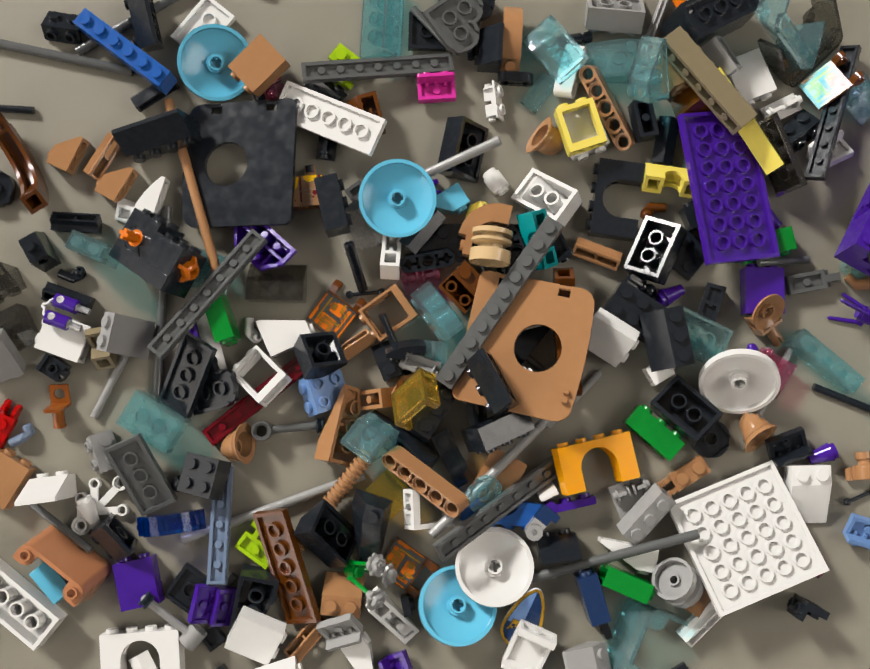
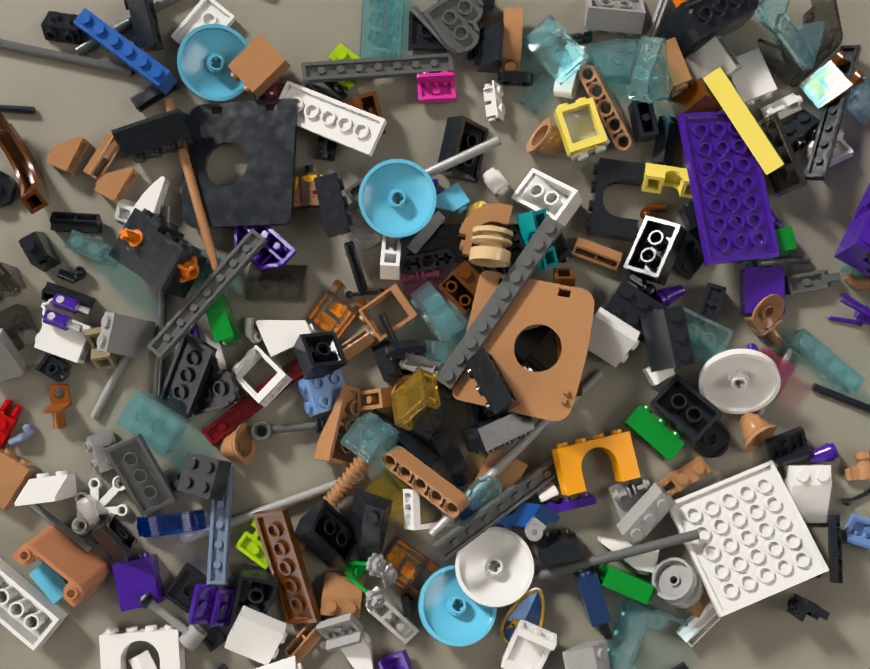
dark tan brick [657,26,758,135] -> none
none -> black plate [827,515,843,583]

